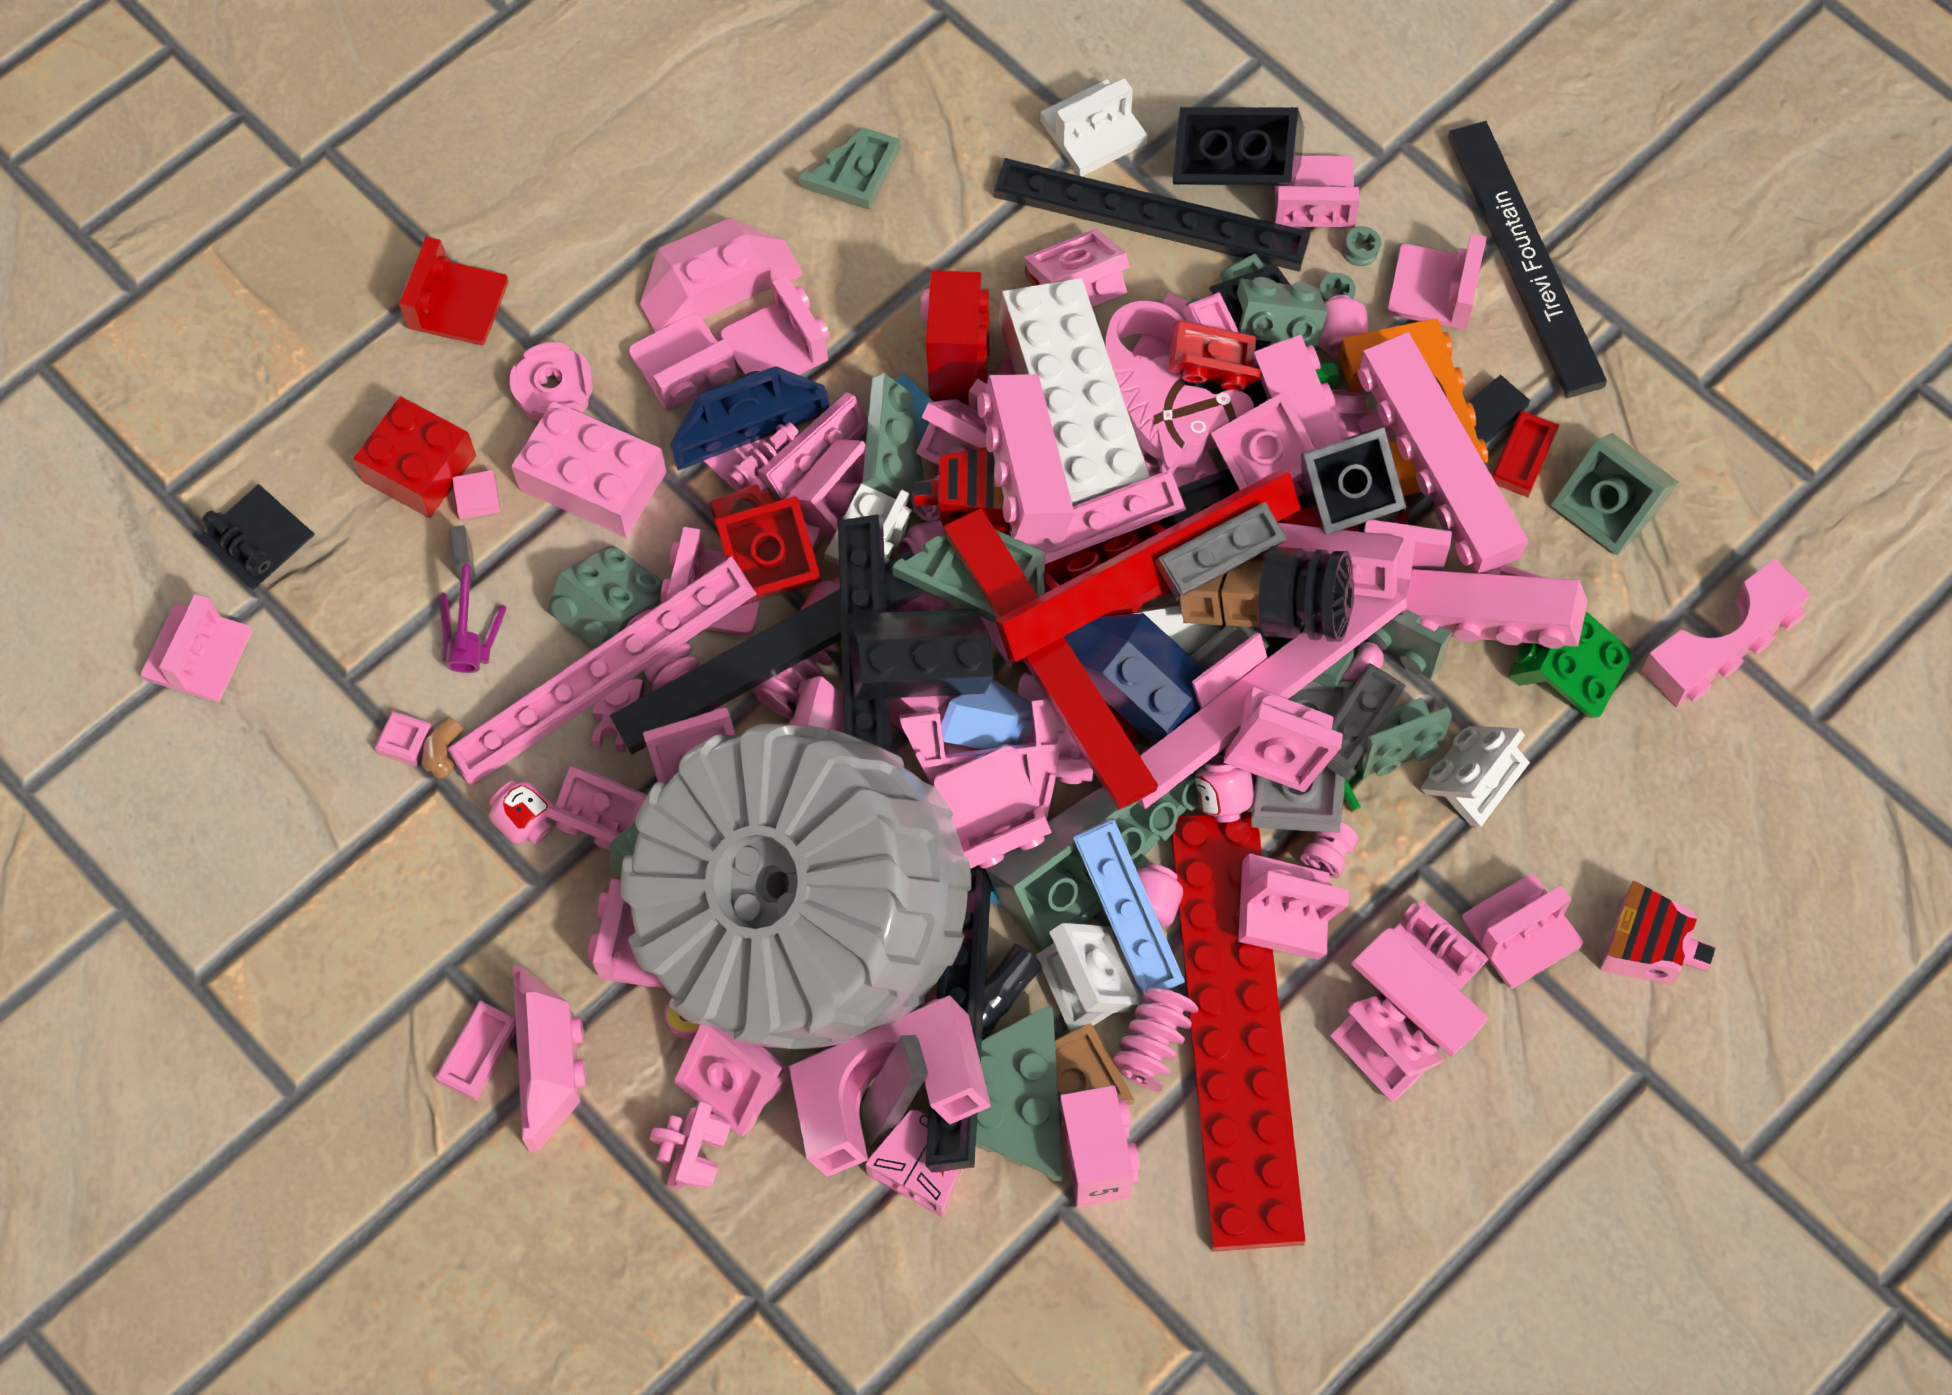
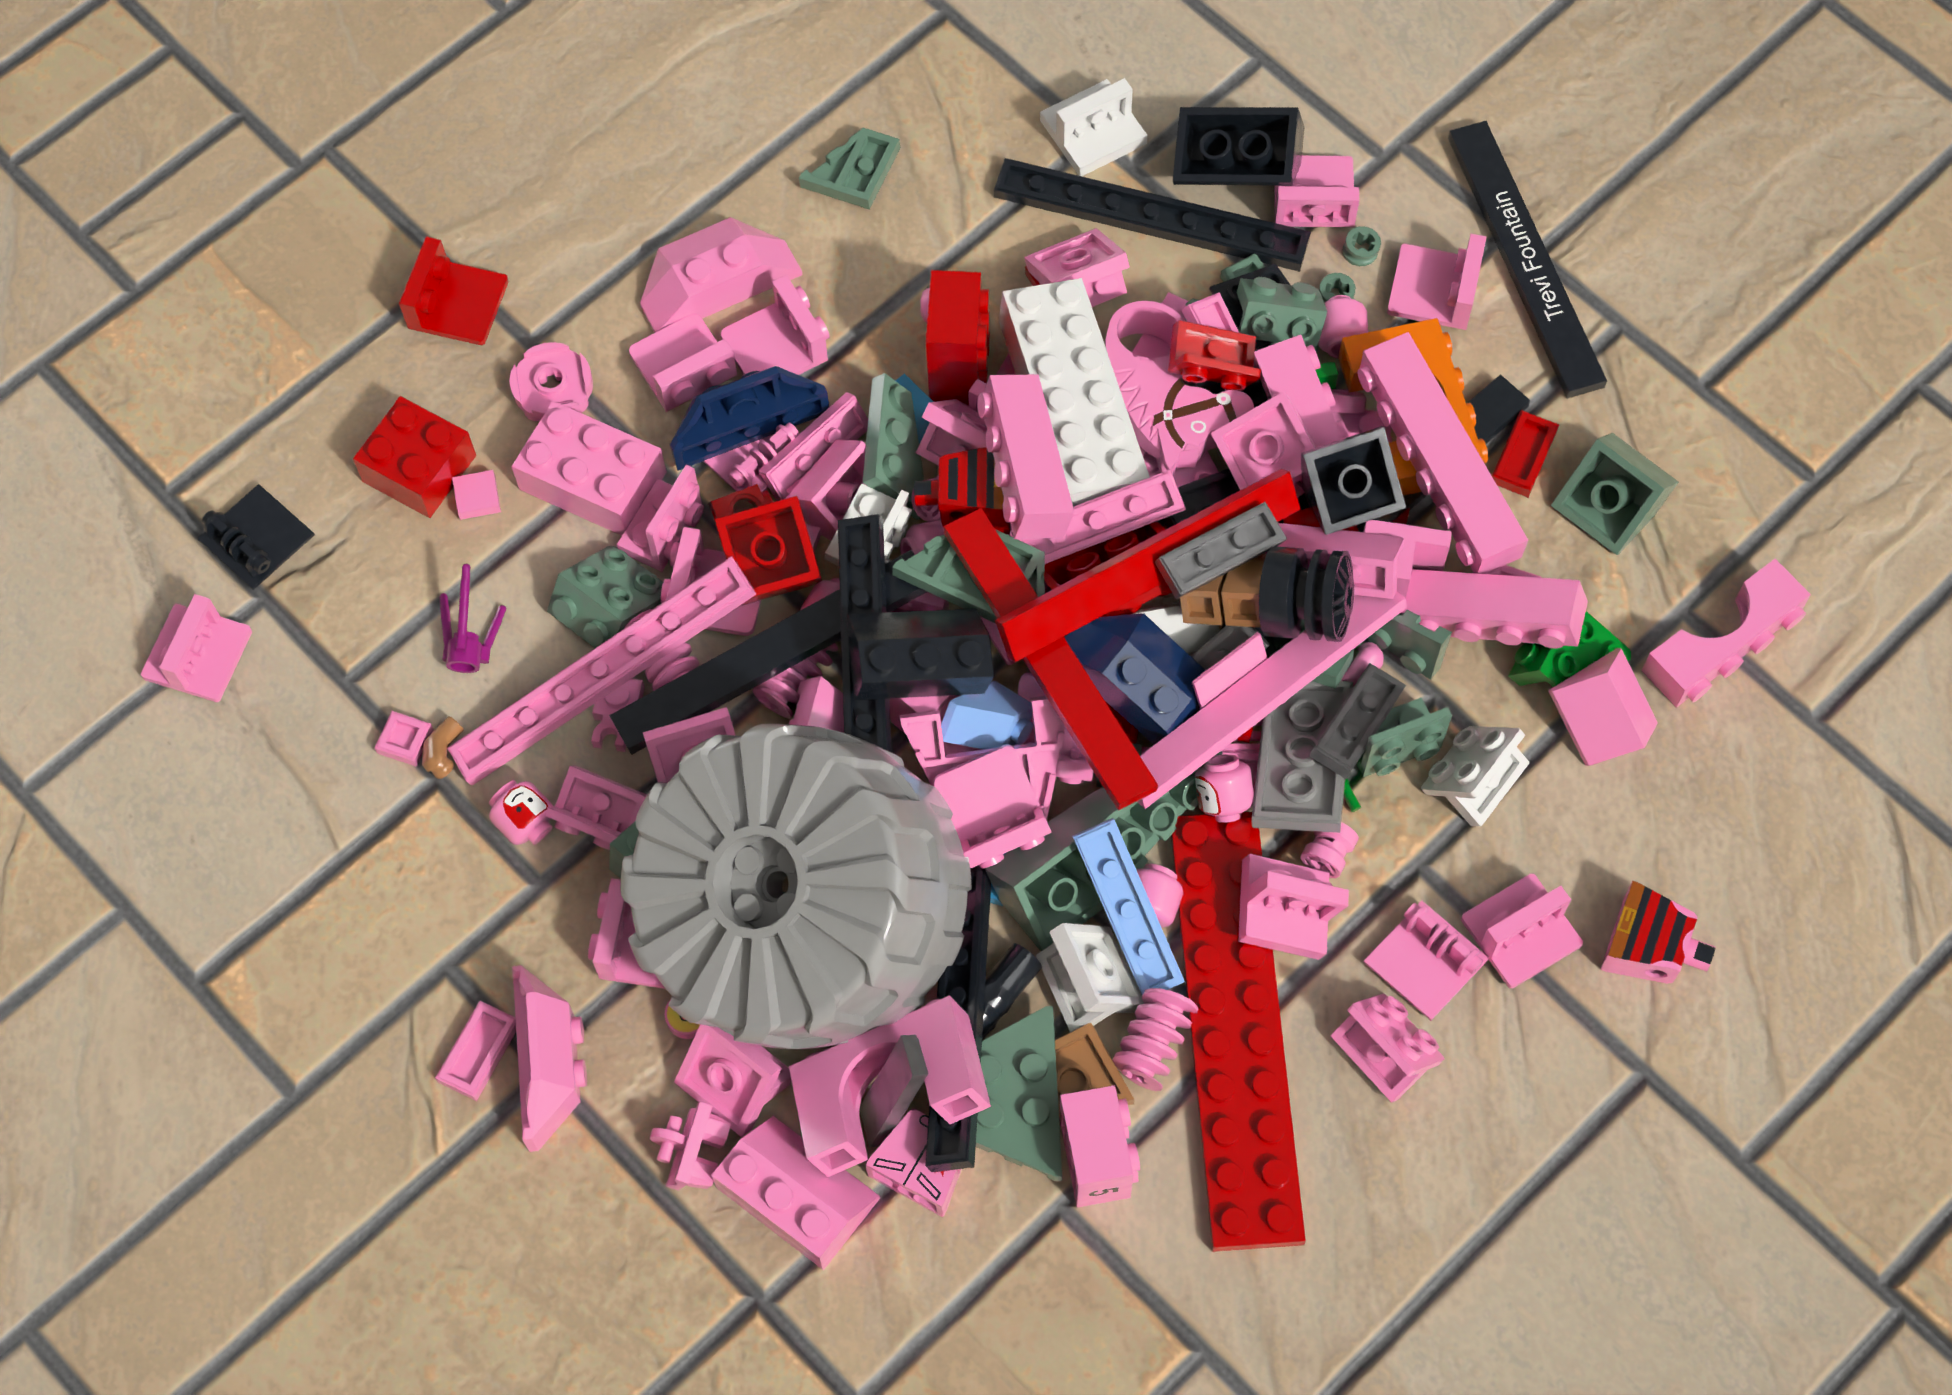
flat silver tile [449,525,476,581] -> none
bright pink bracket [1224,687,1343,792] -> none
bright pink slope [1351,928,1488,1057] -> none
none -> bright pink bracket [617,465,704,572]
none -> bright pink slope [711,1116,880,1270]
none -> bright pink slope [1549,648,1658,766]

